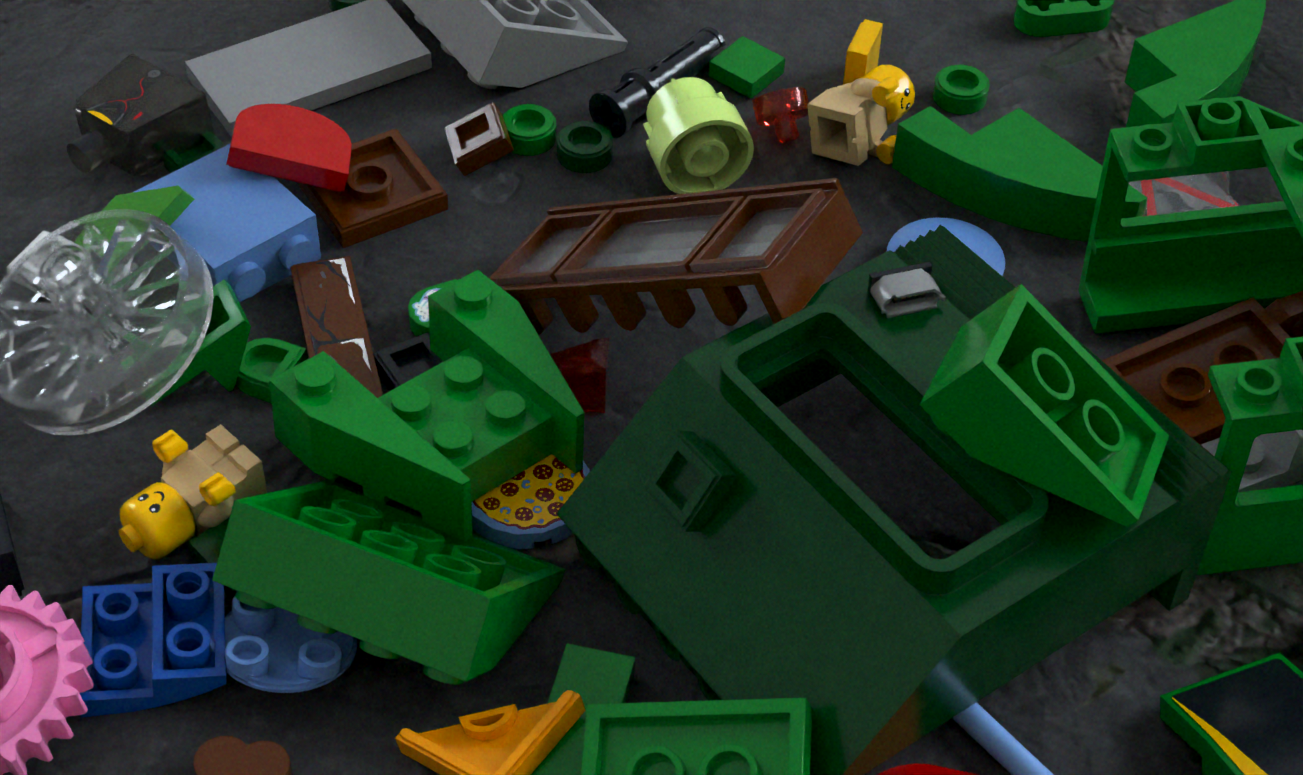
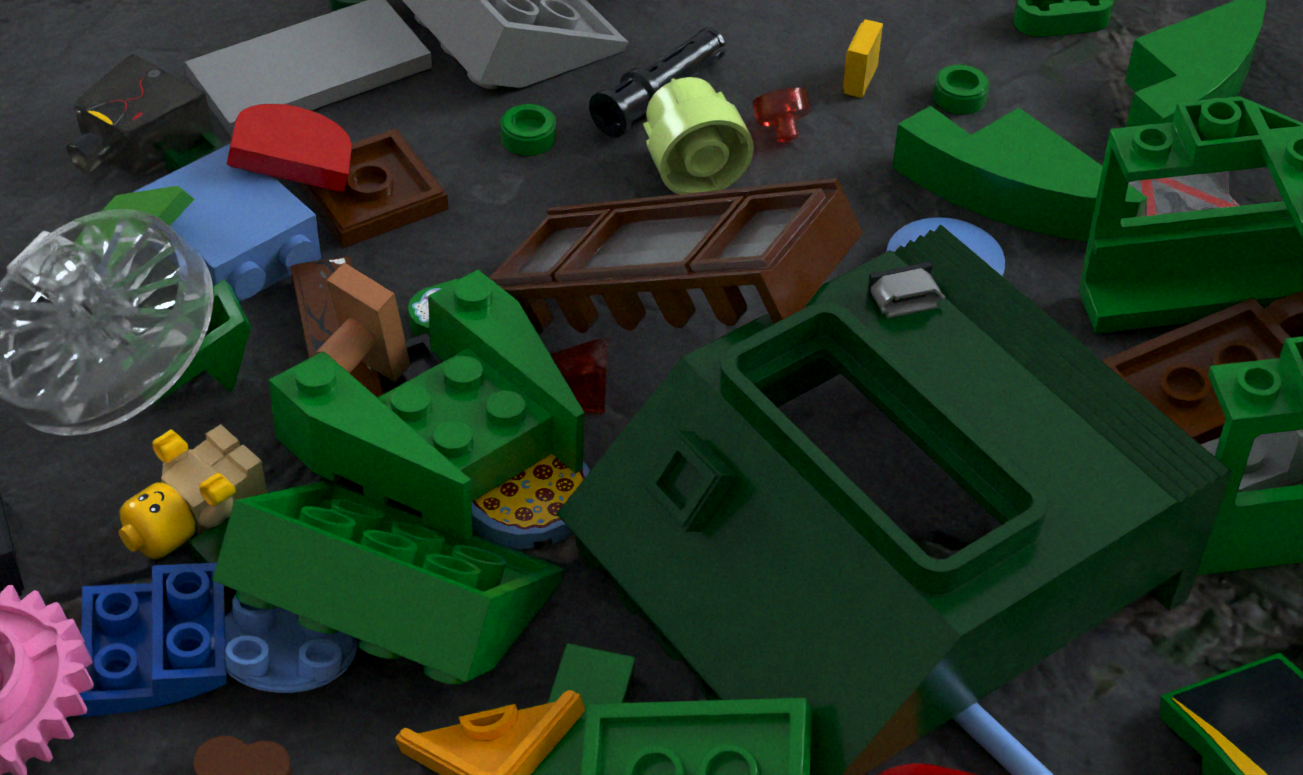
green tile [236,338,308,403] -> none
reddish brown tile [445,102,514,176] -> none
dark green tile [557,121,613,173] -> none
green tile [709,36,786,99] -> none
tan piece [807,64,915,166] -> none
green slope [919,284,1169,527] -> none
none -> nougat tile [315,263,411,383]

